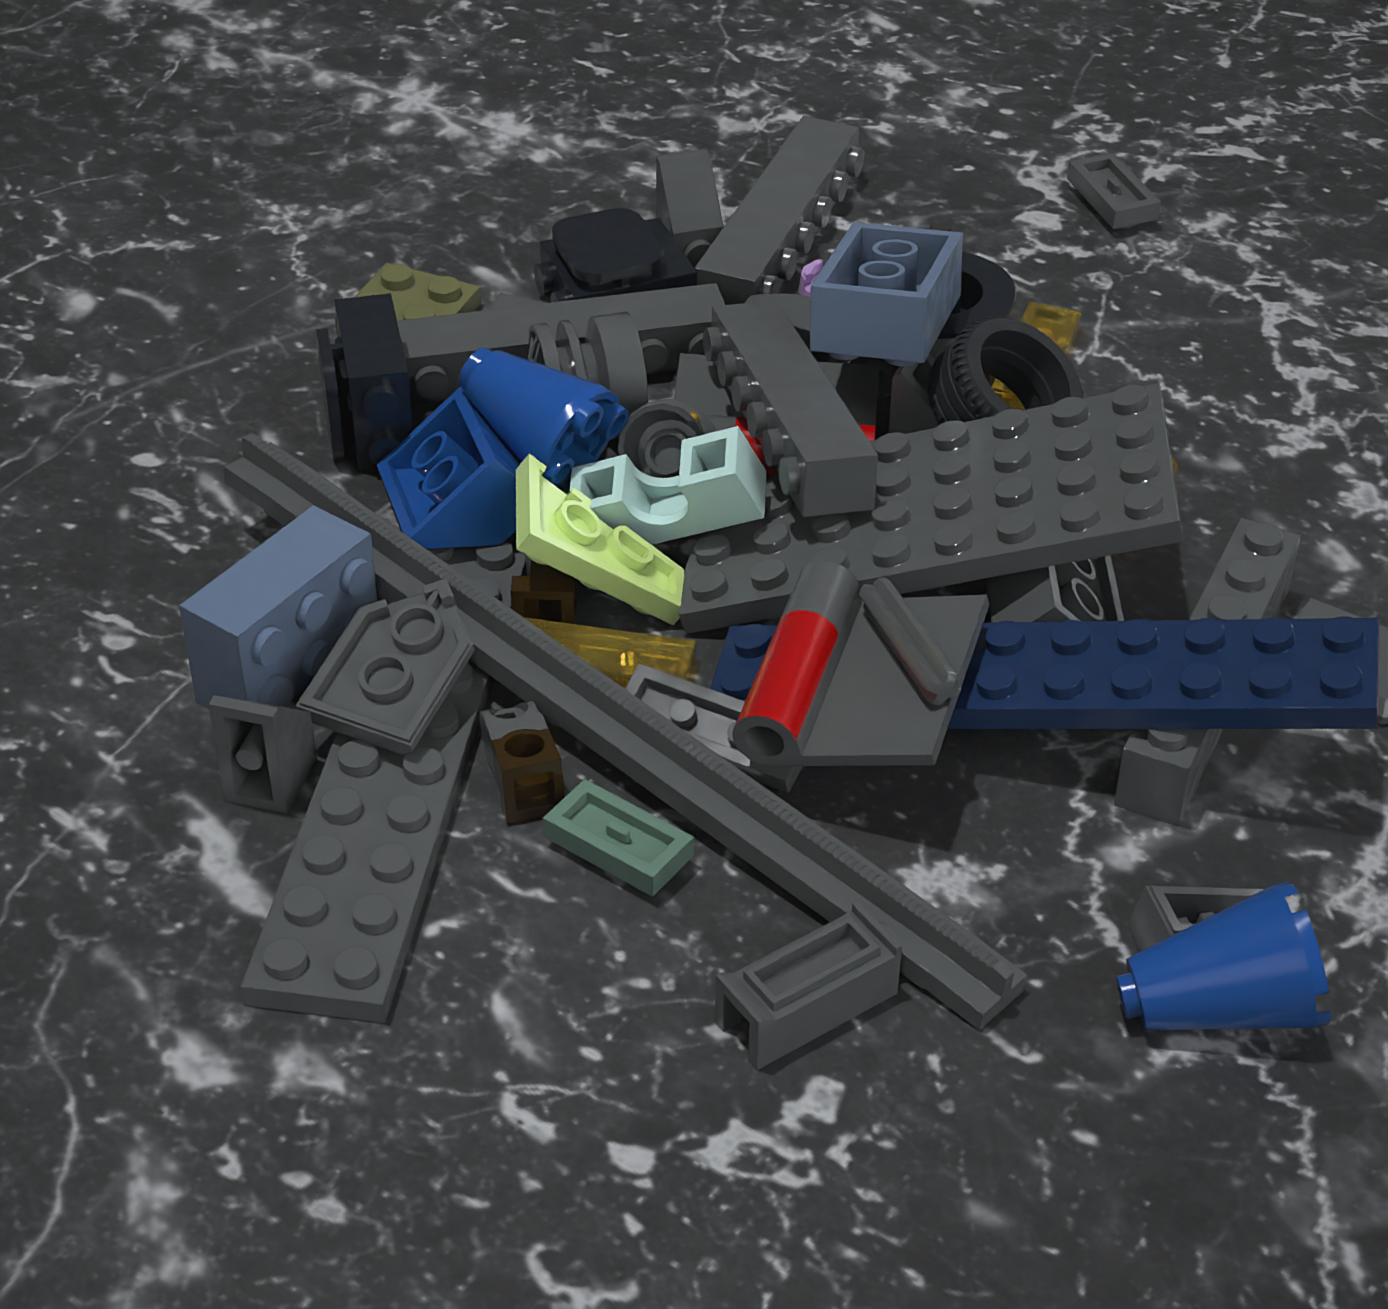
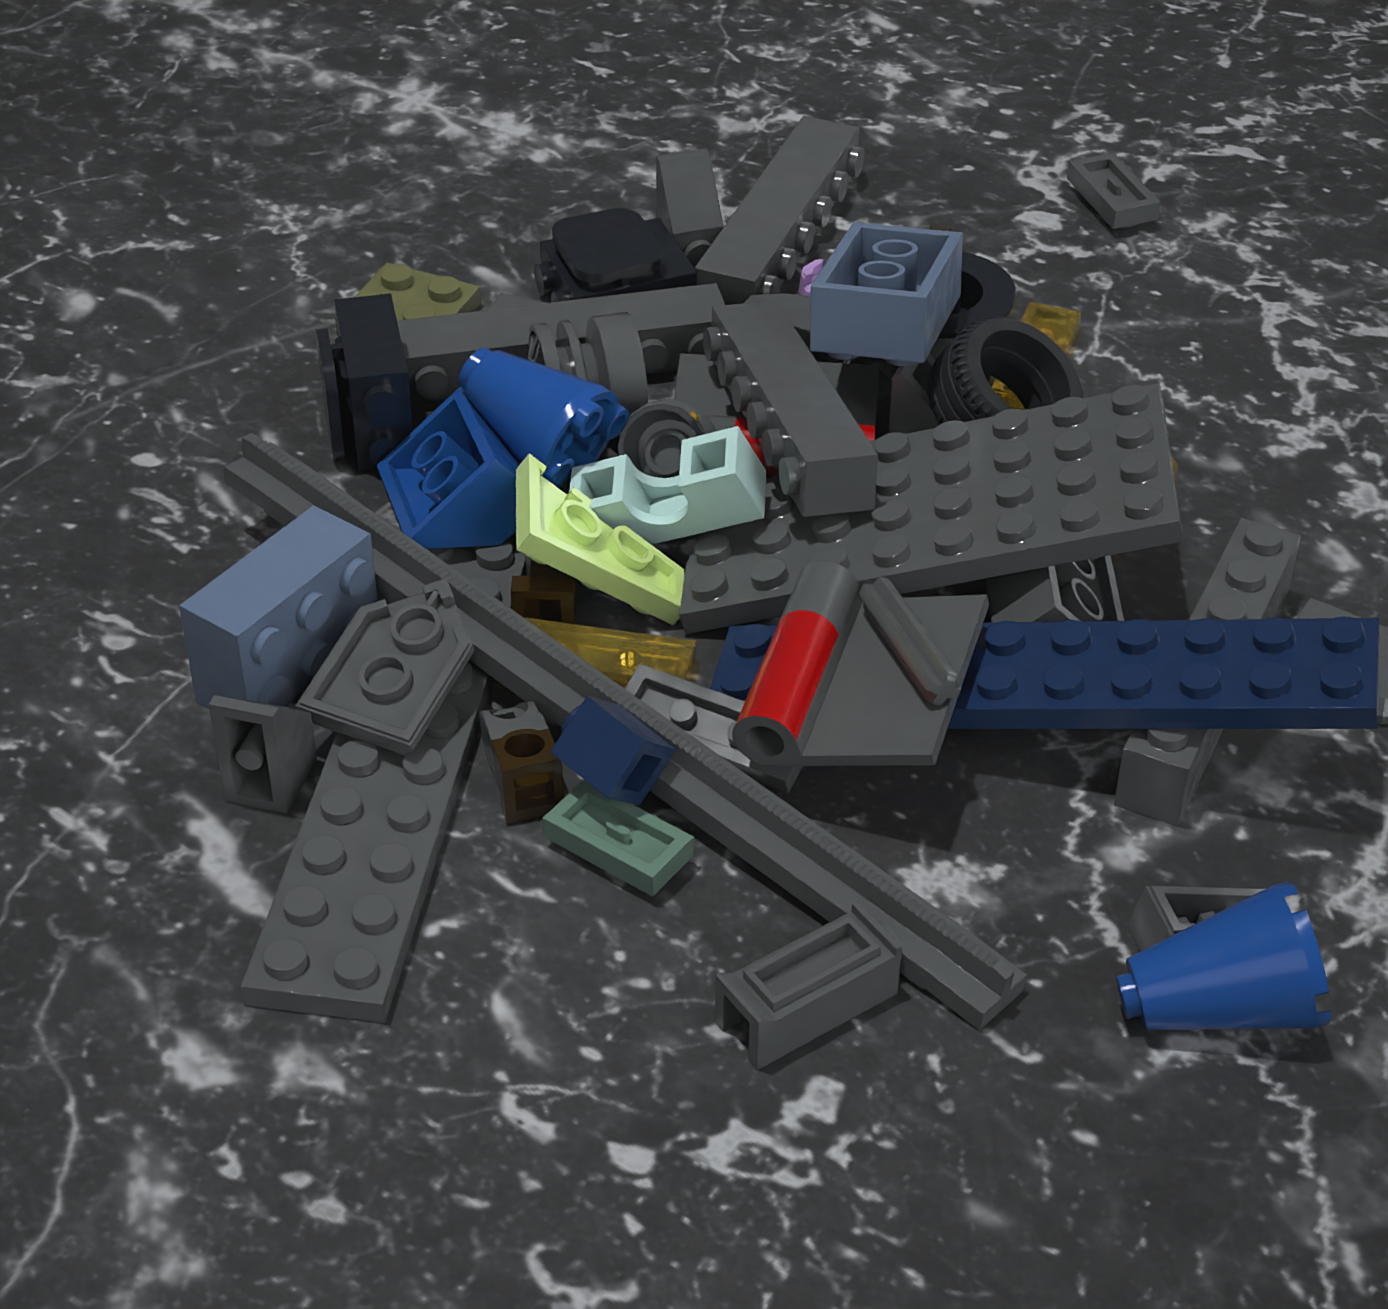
none -> dark blue brick [551,696,676,805]

